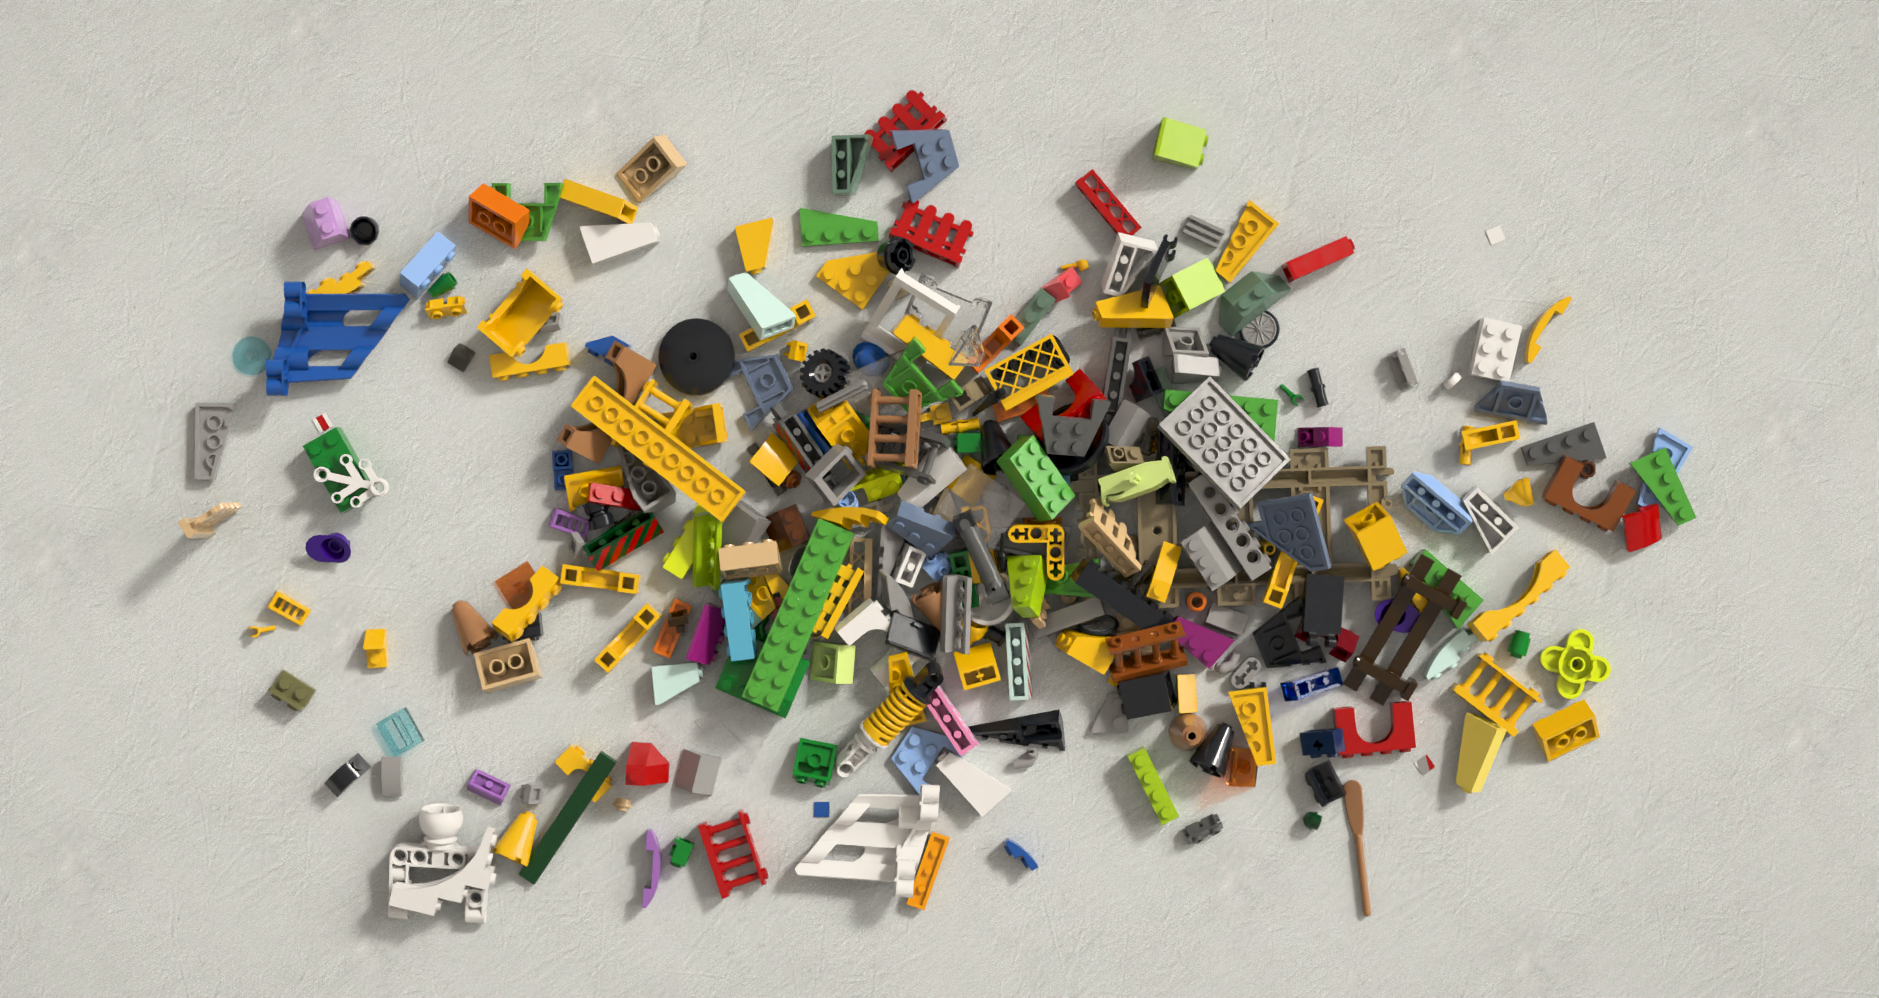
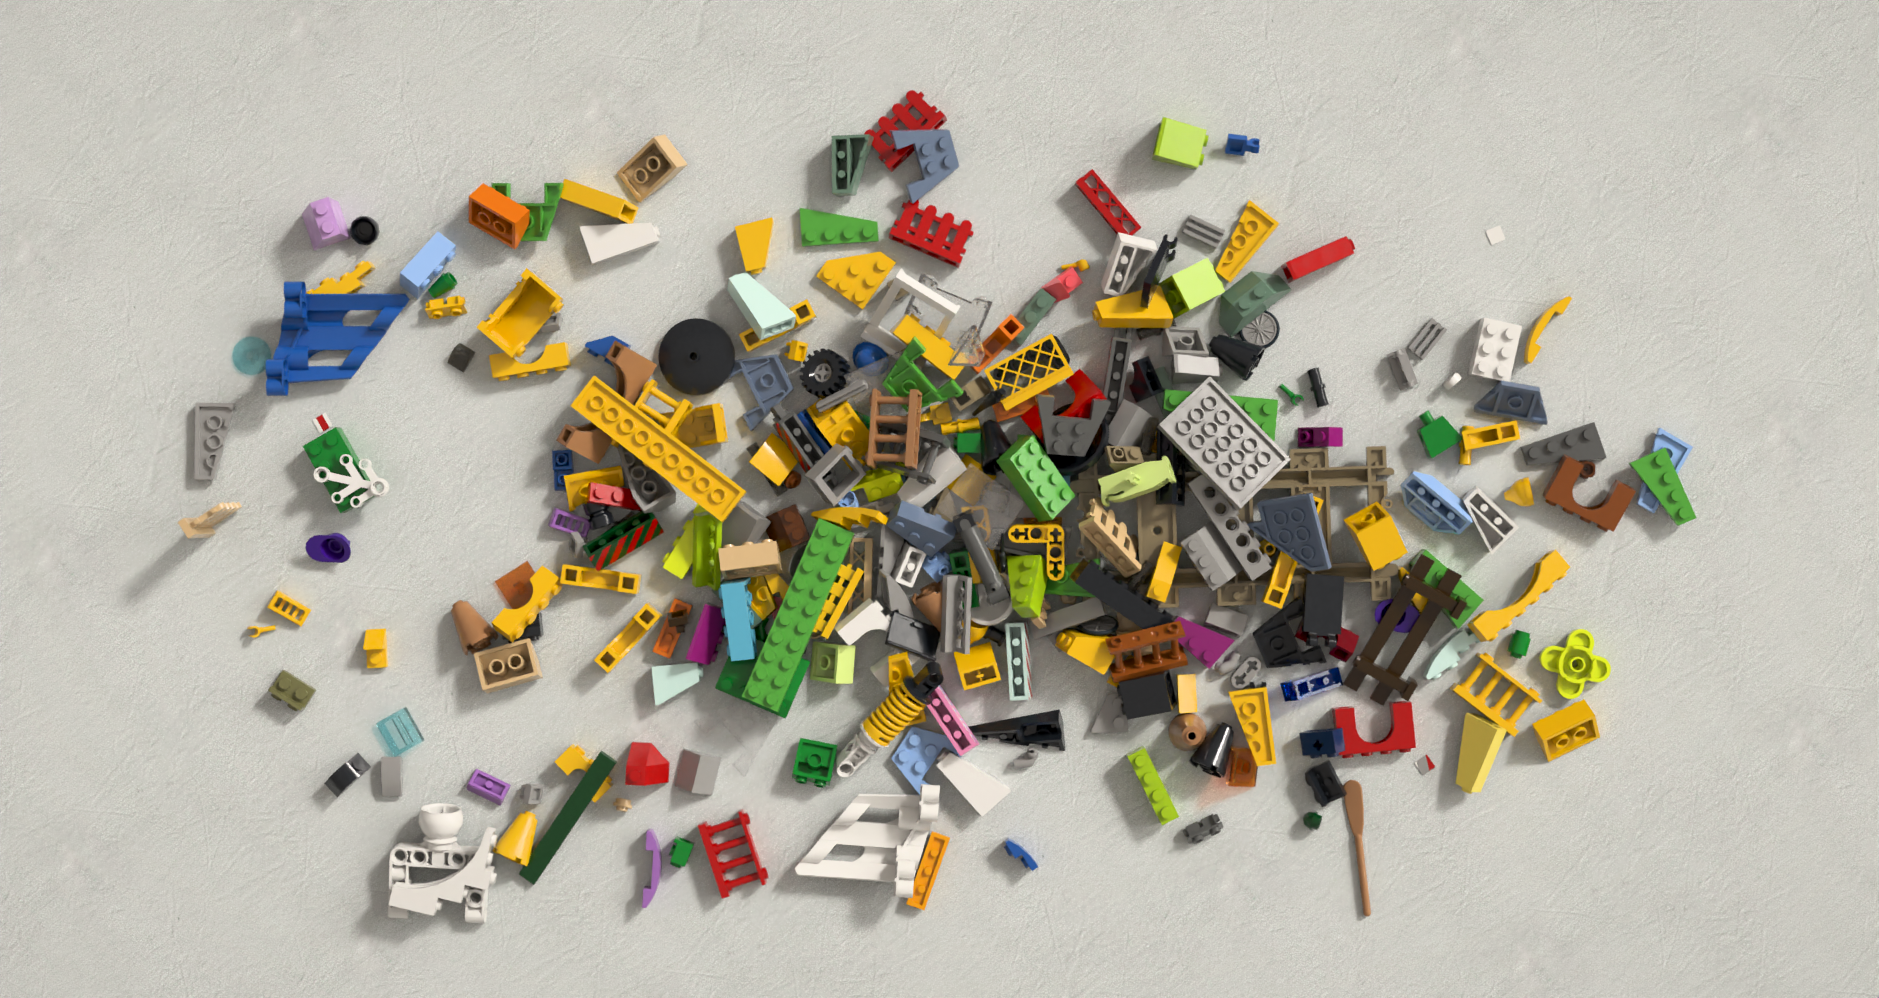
blue sticker [814,802,829,817] -> none
black cone [877,236,915,275] -> none
orange brick [1185,592,1206,612] -> none
red slope [1622,503,1662,552] -> none
none -> blue plate [1225,134,1260,156]
none -> light grey tile [1408,318,1447,360]
none -> green torso [1417,410,1462,459]

